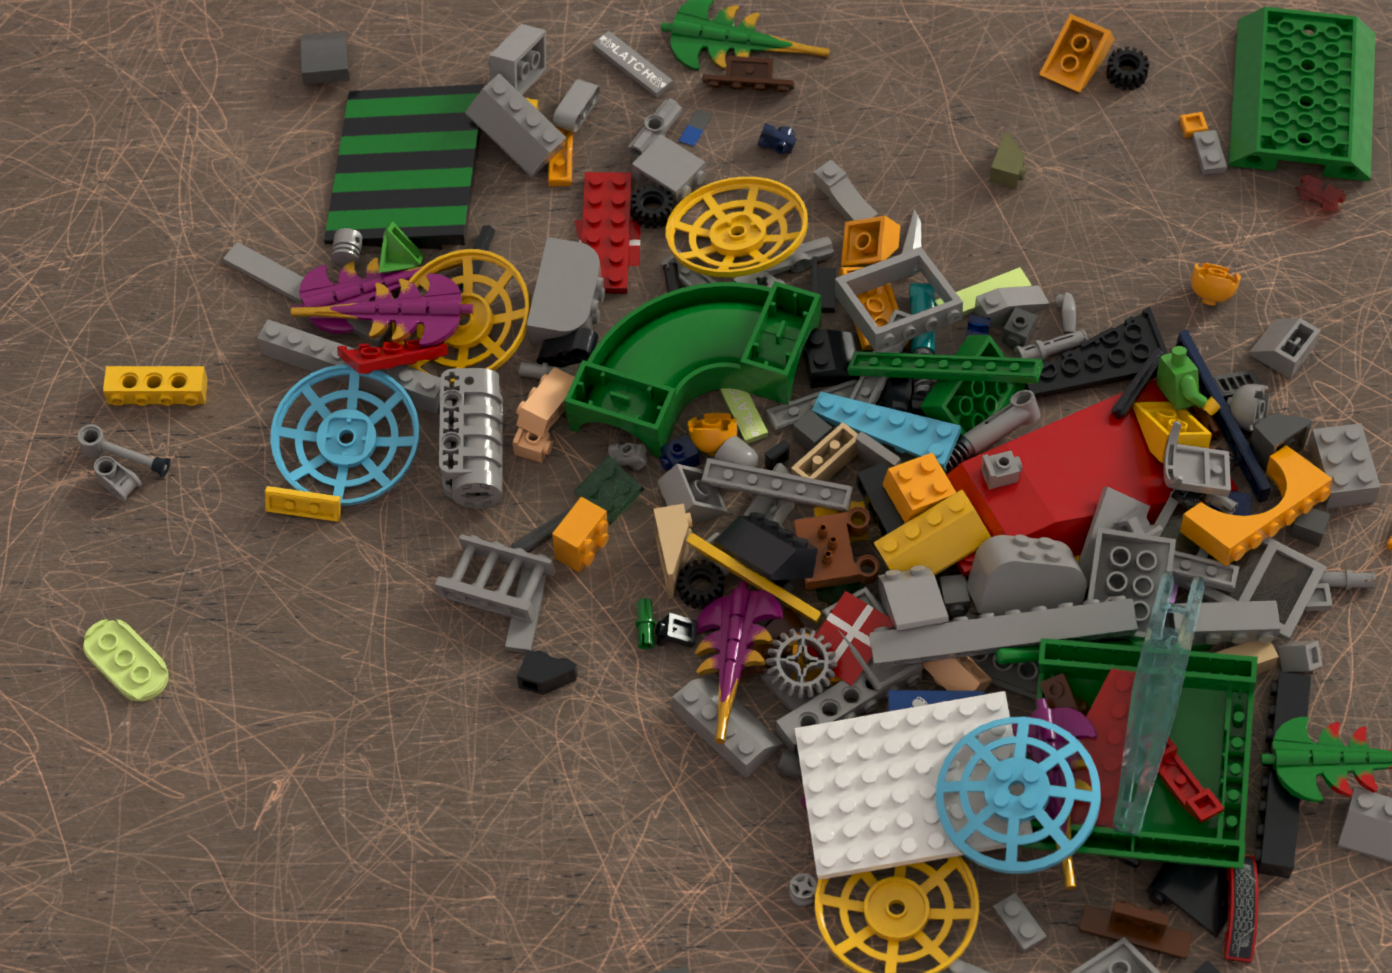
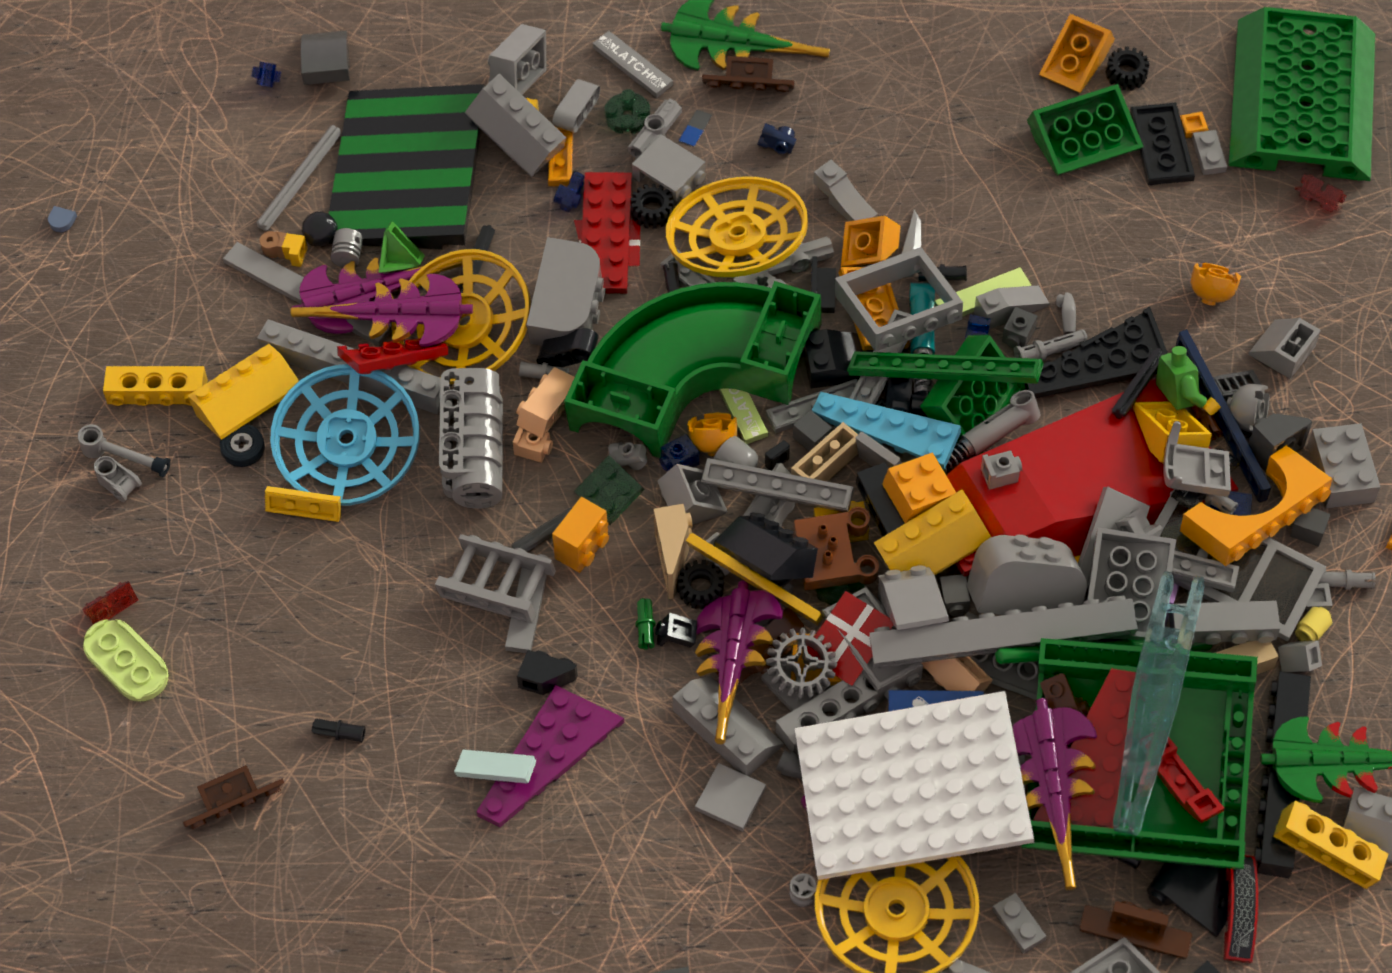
medium azure dish [936,717,1101,874] -> none
olive slope [989,132,1027,189] -> none
none -> sand blue tile [48,206,77,232]
none -> clear red hinge [82,581,138,624]
none -> reddish brown bracket [183,765,284,830]
none -> yellow slope [188,344,299,440]
none -> black bush [220,424,265,467]
none -> clear blue gear [251,61,281,87]
none -> light grey axle [257,125,341,231]
none -> leg [259,231,308,267]
none -> black hair [302,211,338,247]
none -> black axle [312,719,366,743]
none -> light aqua tile [454,749,536,783]
none -> magenta wing [476,685,624,827]
none -> clear blue plate [553,171,585,212]
none -> clear green plate [604,89,651,134]
none -> light grey tile [695,763,766,832]
none -> black pin [918,264,967,282]
none -> green slope [1027,84,1143,176]
none -> black tile [1130,102,1195,185]
none -> yellow brick [1273,801,1388,889]
none -> light yellow brick [1295,607,1332,641]

